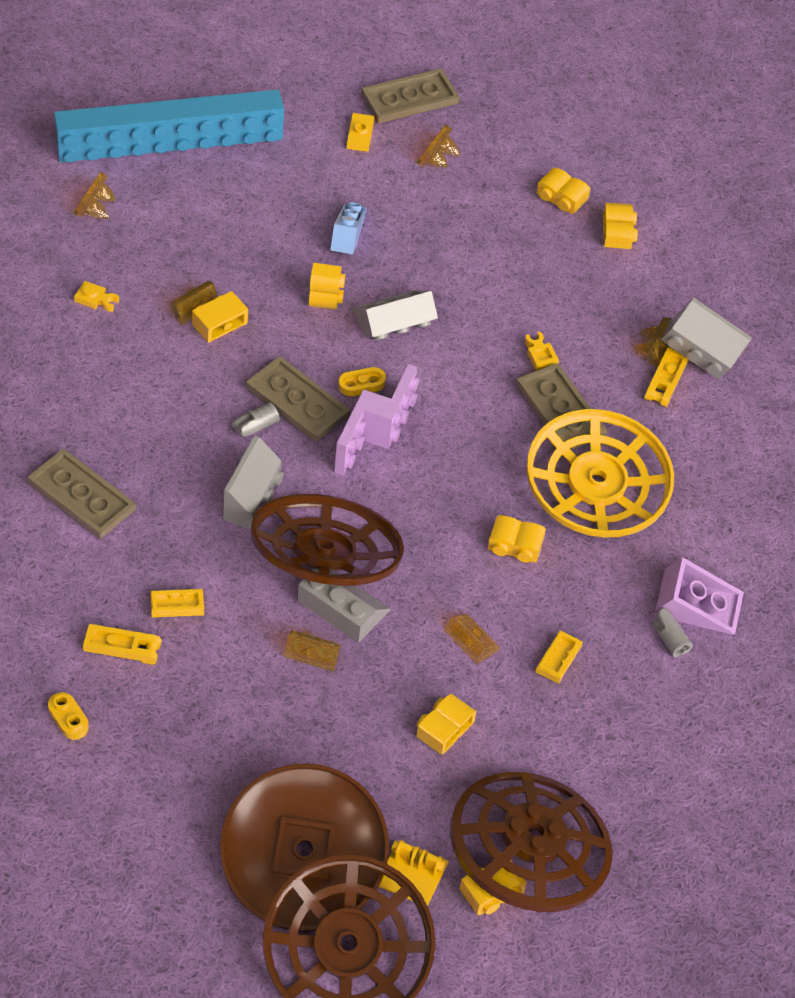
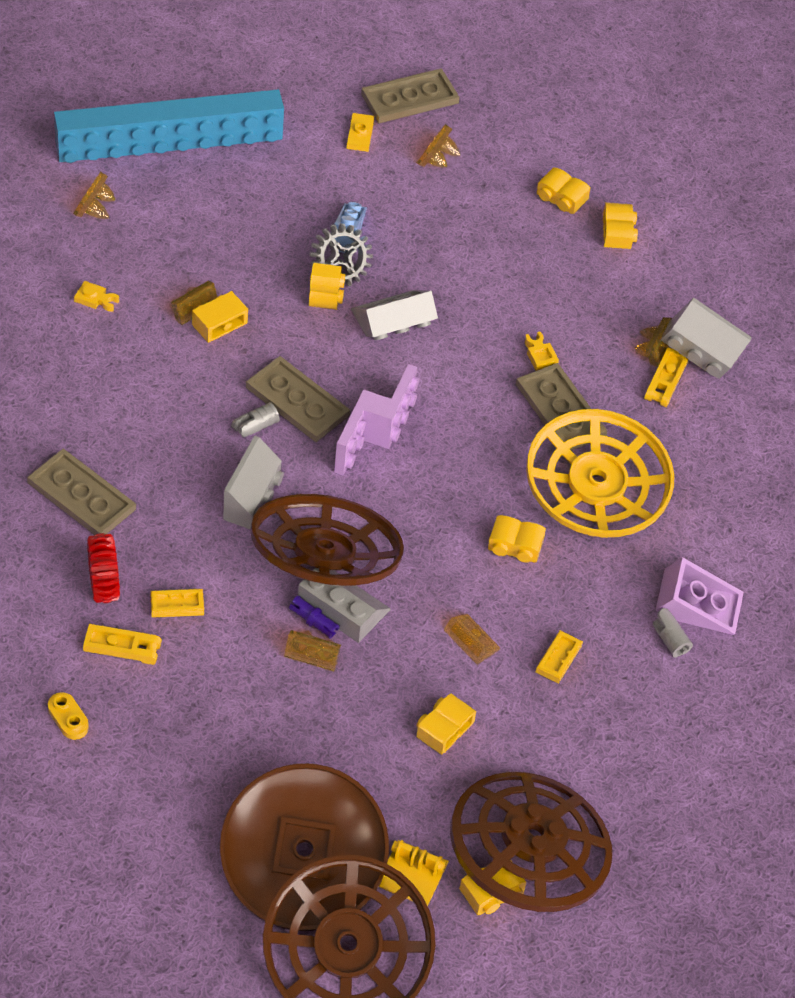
yellow plate [338,367,386,397] -> none
none -> red gear [87,533,120,603]
none -> dark purple pin [289,595,340,639]
none -> light grey gear [309,223,373,286]

